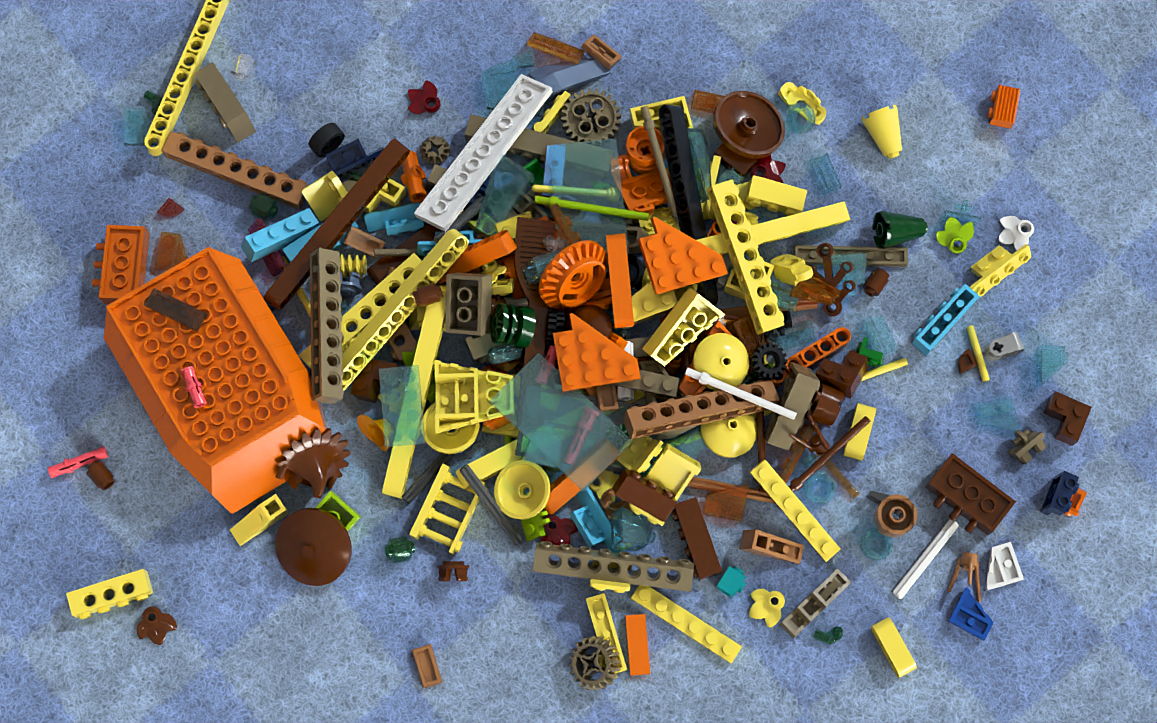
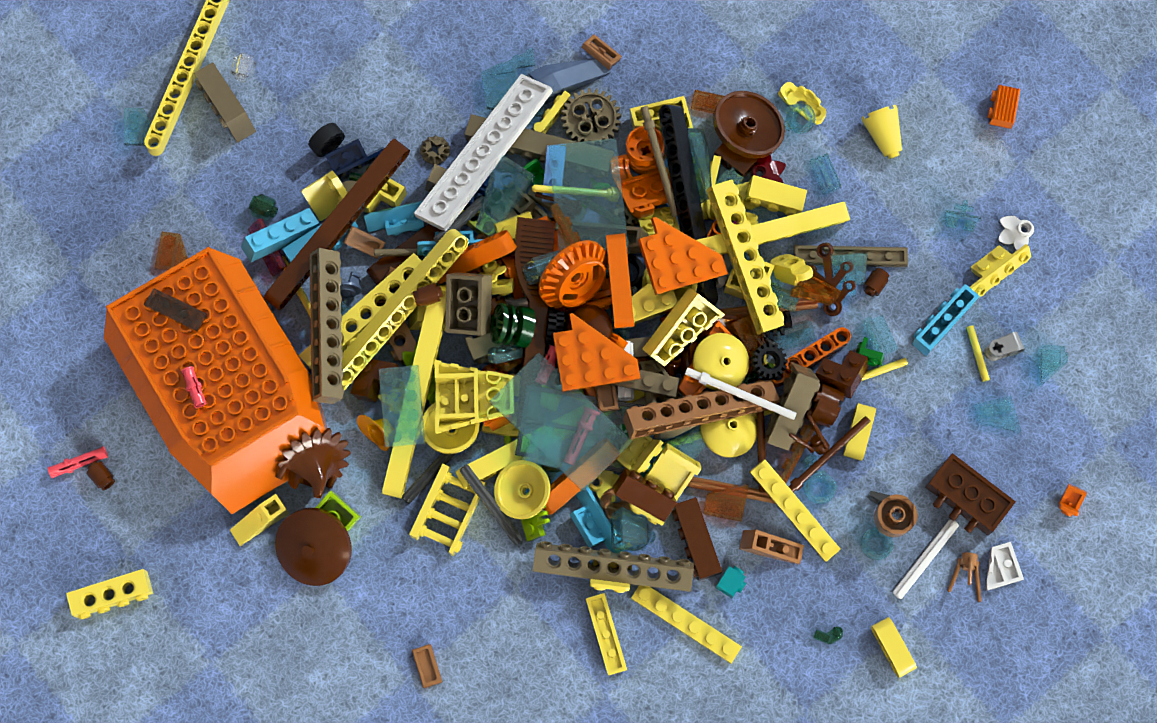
orange piece [92,225,150,304] -> none
reddish brown plate [137,606,177,645] -> none
clear green arm [144,90,162,115] -> none
clear red tile [157,198,184,217] -> none
medium nougat brick [162,131,307,210] -> none
light yellow piece [340,254,367,279] -> none
clear green head [384,536,415,563] -> none
orange piece [401,151,427,203] -> none
dark red plate [408,80,441,114] -> none
reddish brown piece [437,561,469,582] -> none
clear orange plate [527,32,585,64] -> none
lime bar [534,196,649,221] -> none
dark red plate [541,515,578,546] -> none
clear plate [543,235,567,252] -> none
dark tan gear [568,636,621,691] -> none
orange tile [625,614,650,676] -> none
light yellow plate [749,589,785,628] -> none
dark tan slope [779,568,851,639] -> none
clear orange bar [815,453,860,499] -> none
dark green cone [872,211,928,249] -> none
lime plate [936,217,974,254] -> none
blue wing [948,587,994,641] -> none
reddish brown tile [958,349,978,374] -> none
dark tan hips [1008,429,1046,464] -> none
dark blue plate [1040,471,1079,516] -> none
reddish brown brick [1043,391,1092,446] -> none

